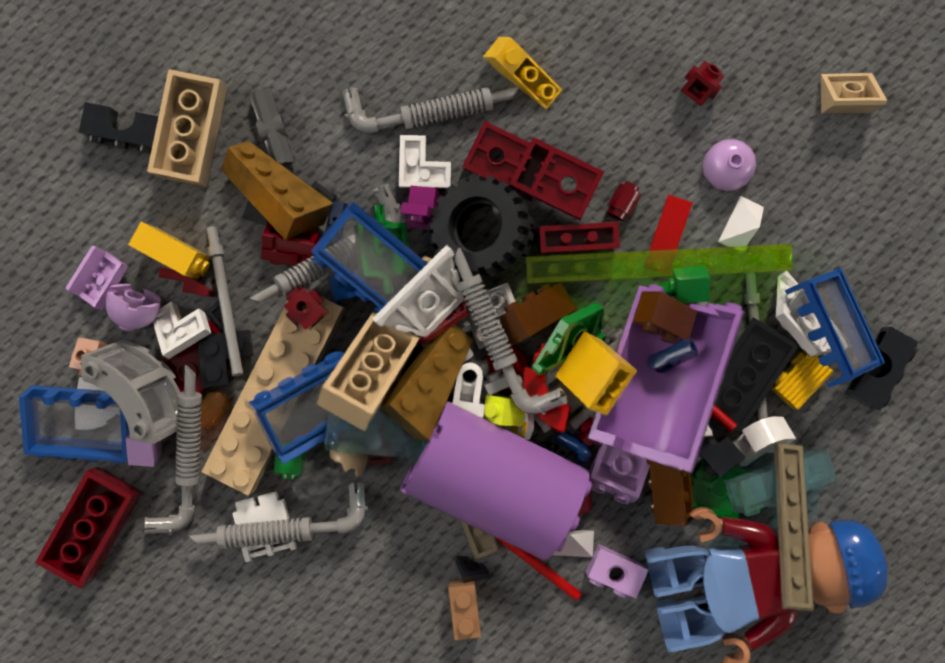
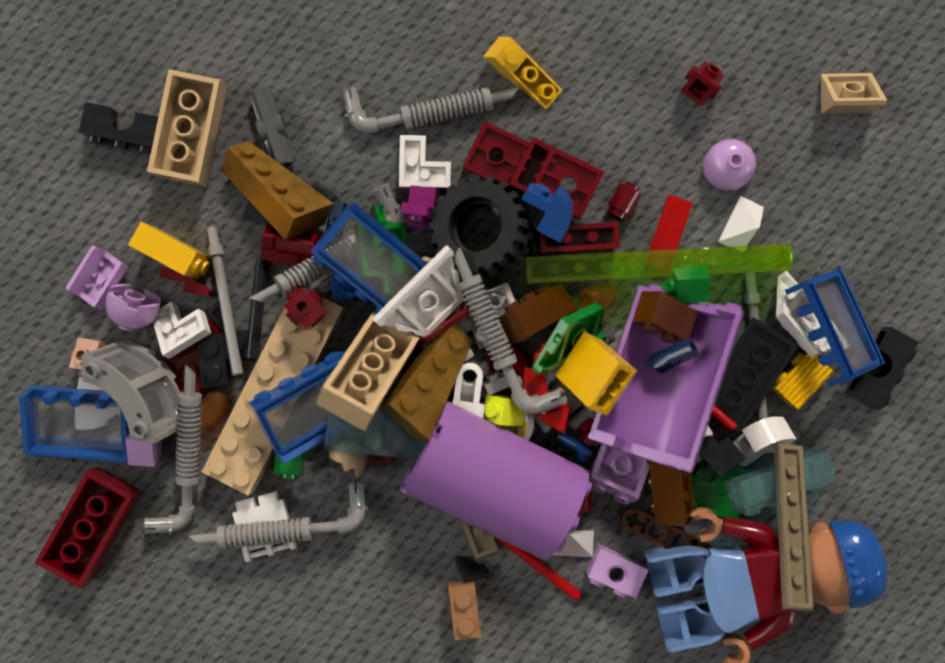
none -> black piece [245,258,269,361]
none -> blue brick [522,183,574,242]
none -> clear orange brick [578,283,617,309]
none -> reddish brown beam [620,507,713,549]

